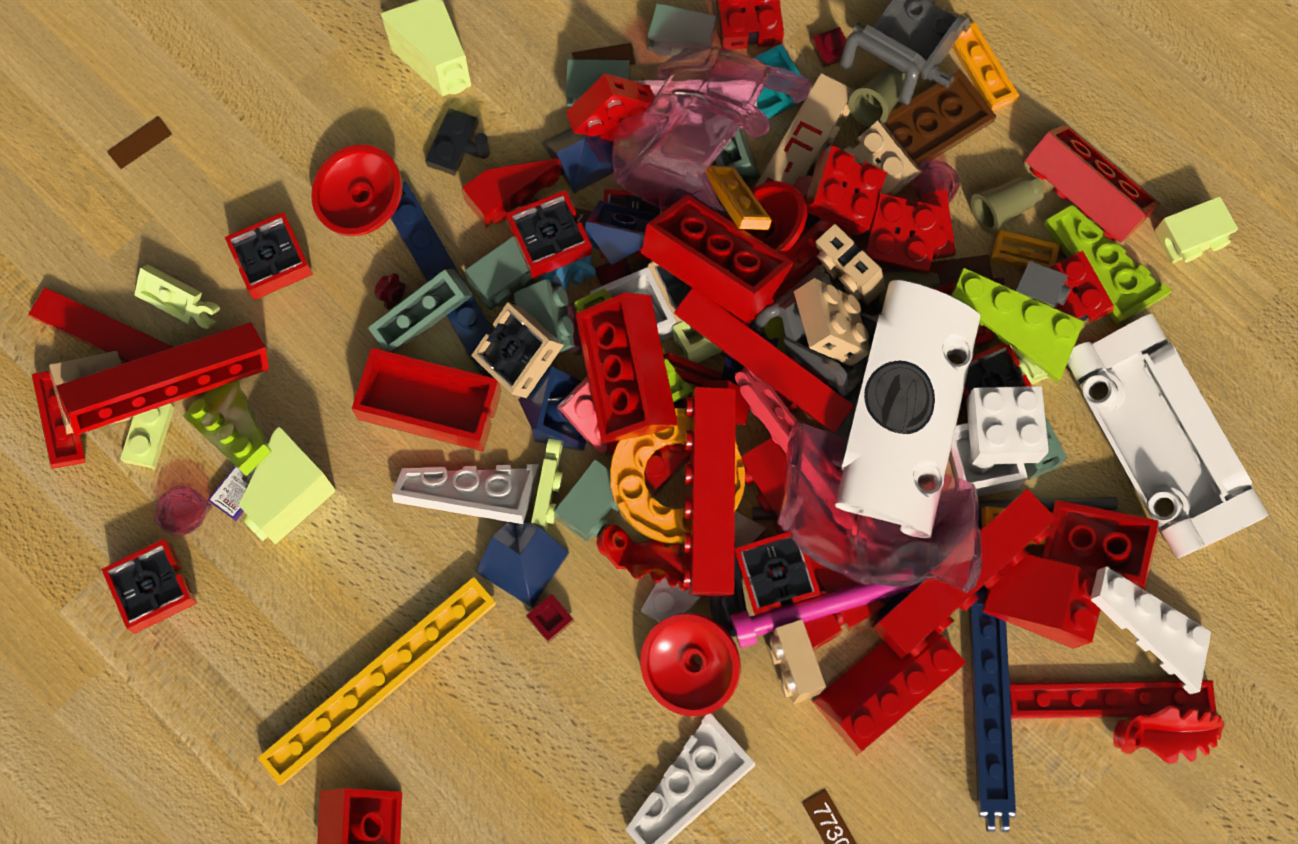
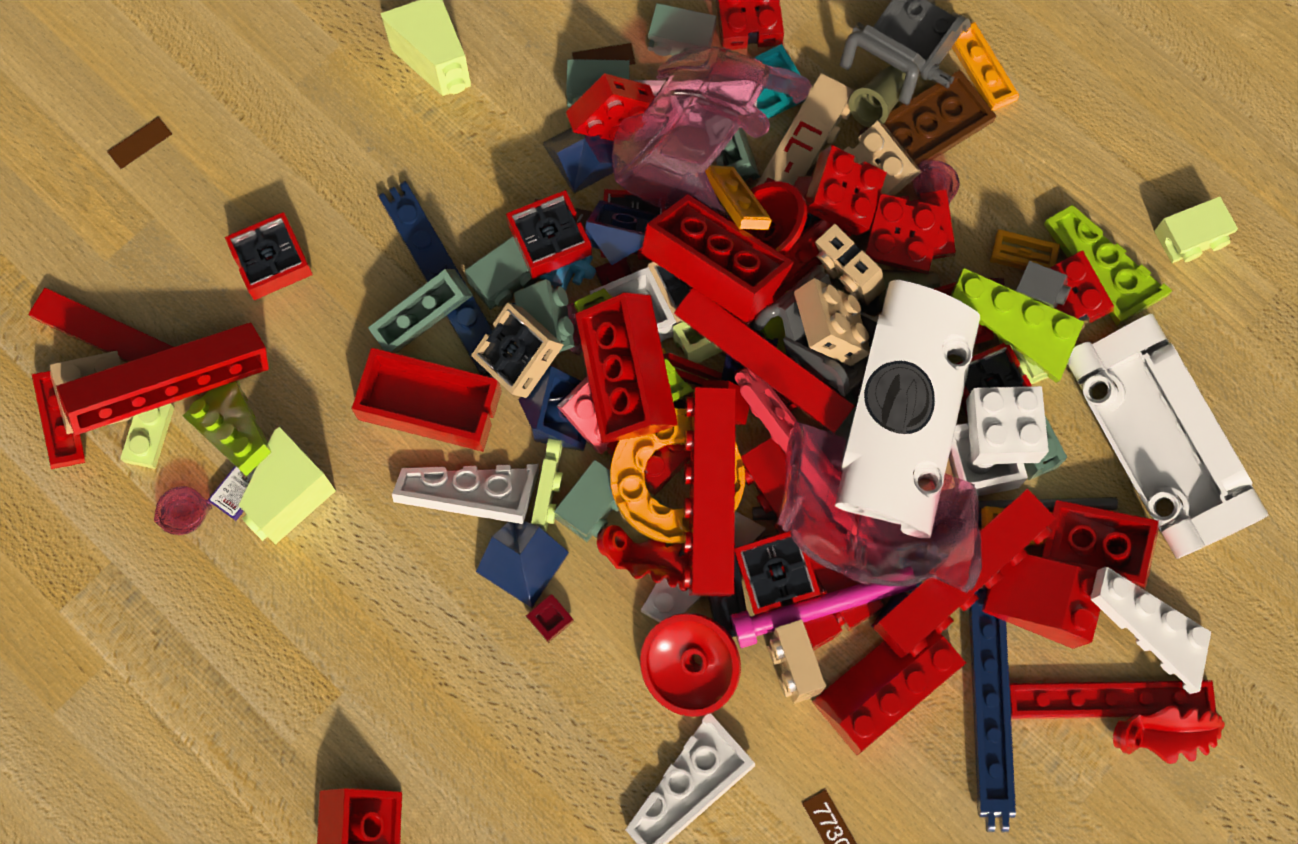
piece [101,539,198,634] -> none
yellowish green plate [134,264,220,329] -> none
yellow plate [258,577,496,786] -> none
red dish [311,144,403,237] -> none
dark red plate [374,273,406,310] -> none
black plate [425,108,490,176] -> none
red slope [461,158,562,227] -> none
dark red plate [811,27,846,68] -> none
reddish brown sticker [929,255,993,285] -> none
olive plant [970,173,1044,234] -> none
slope [1025,124,1161,243] -> none

